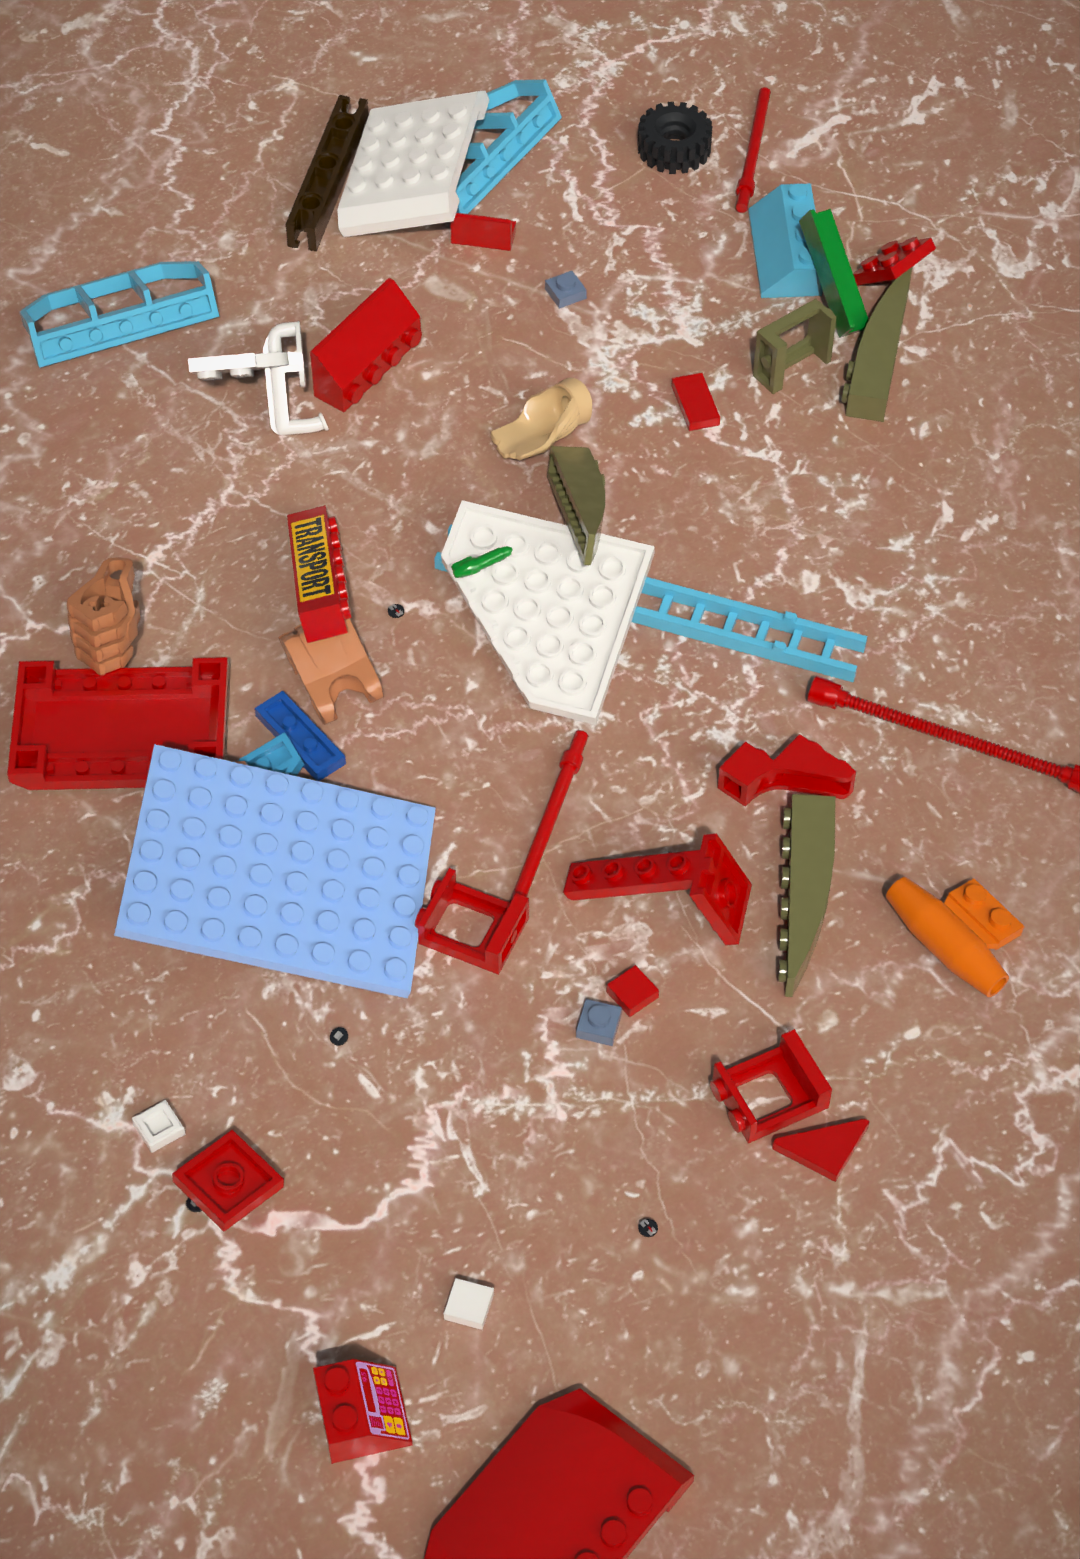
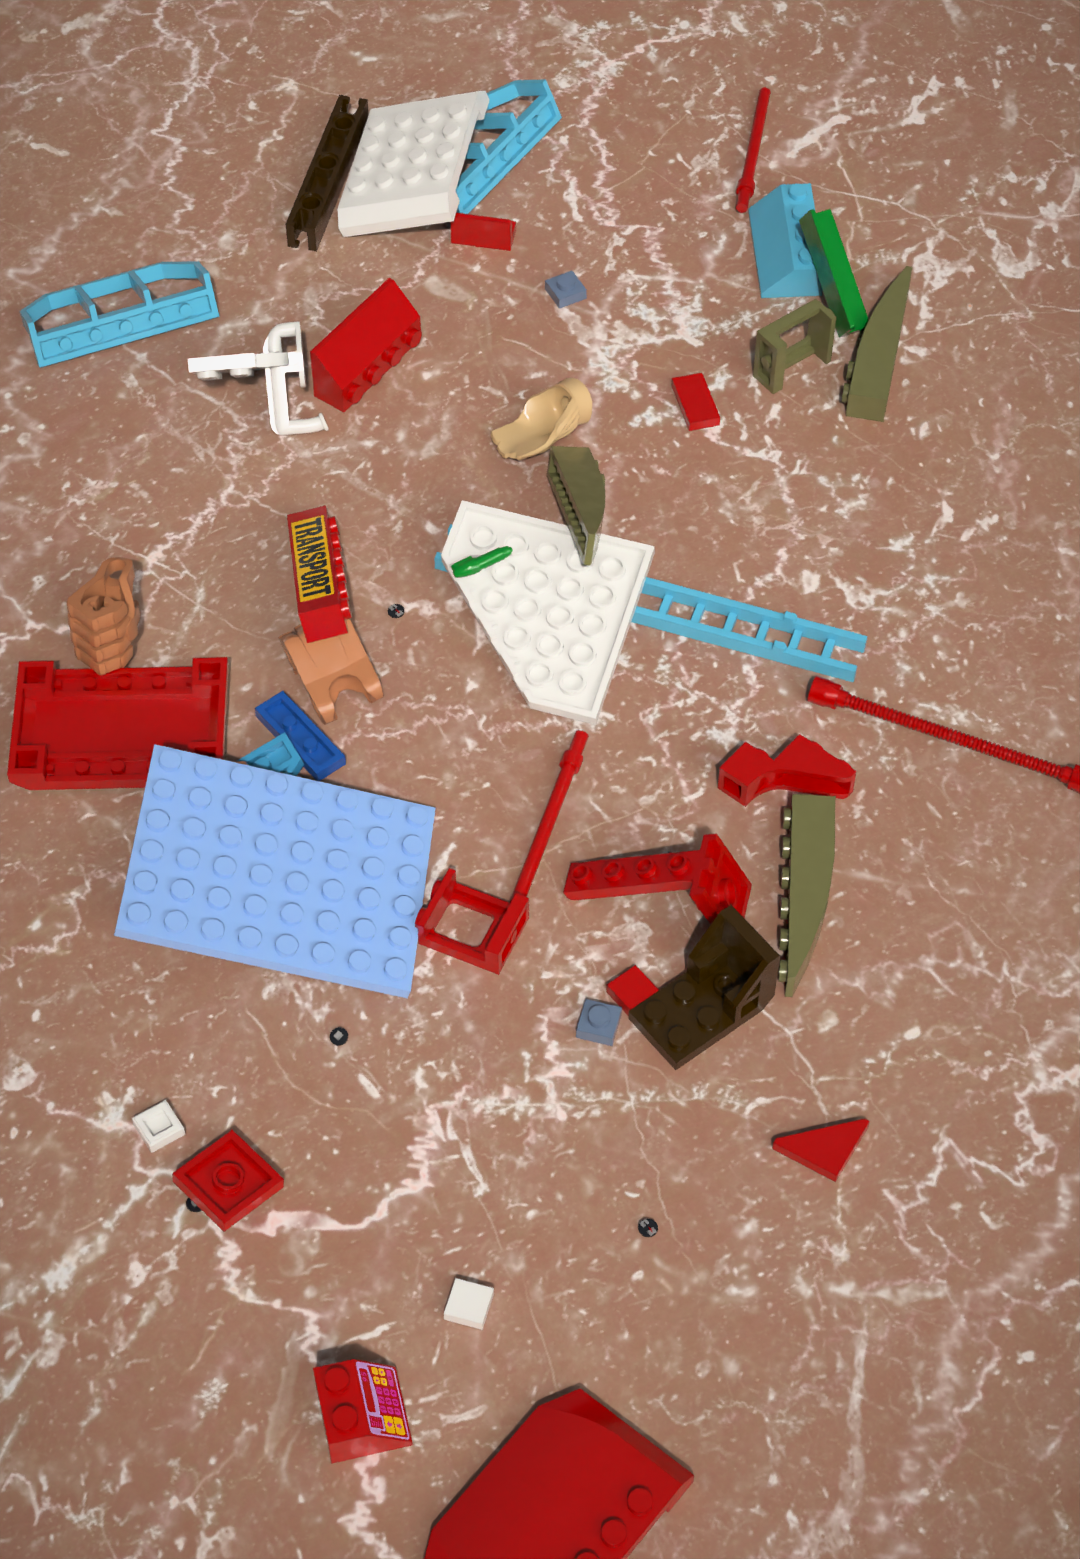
black tyre [638,102,713,174] -> none
red window [710,1029,832,1144] -> none
red plate [853,237,936,285] -> none
orange plate [886,877,1025,997] -> none
none -> dark brown bracket [628,905,780,1070]

